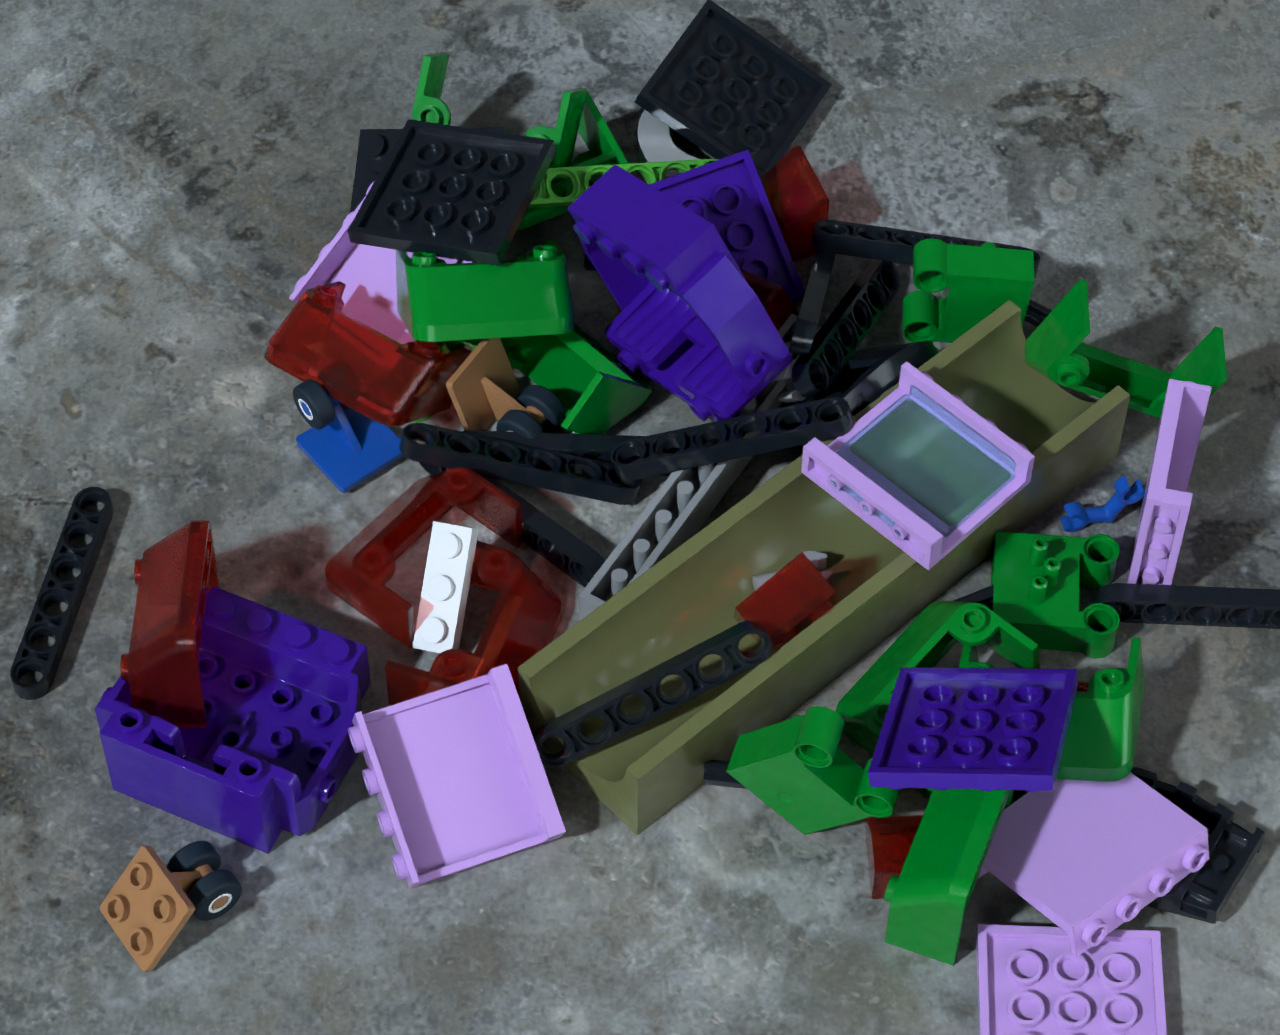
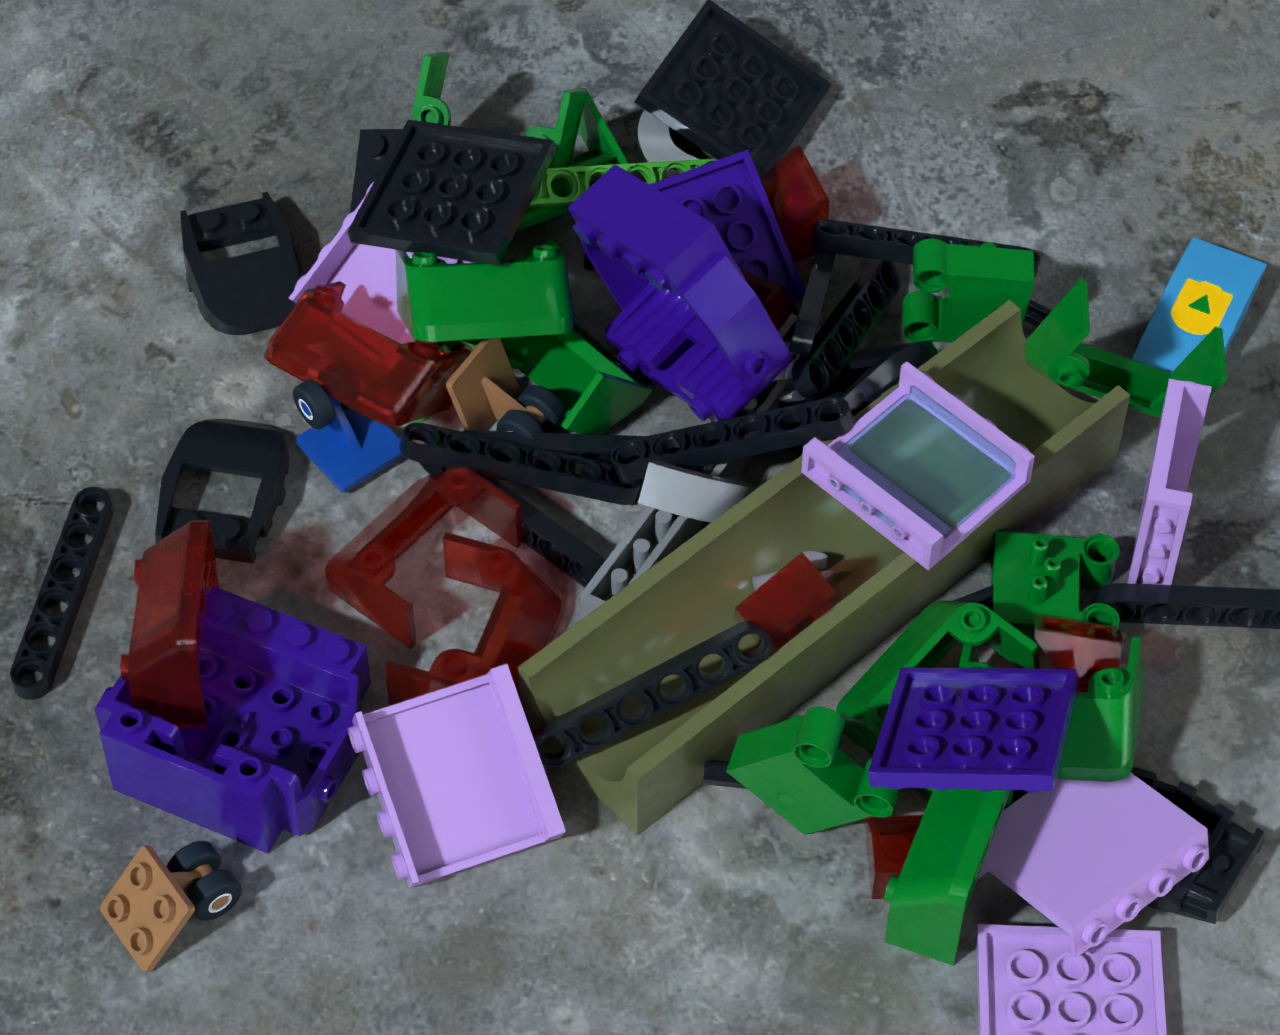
white plate [412,521,479,655] -> none
blue arm [1060,475,1145,532] -> none
none -> black slope [155,419,290,564]
none -> black slope [180,192,302,335]
none -> light grey arch [638,461,760,523]
none -> clear red slope [1032,613,1123,692]
none -> dark azure slope [1132,237,1267,373]

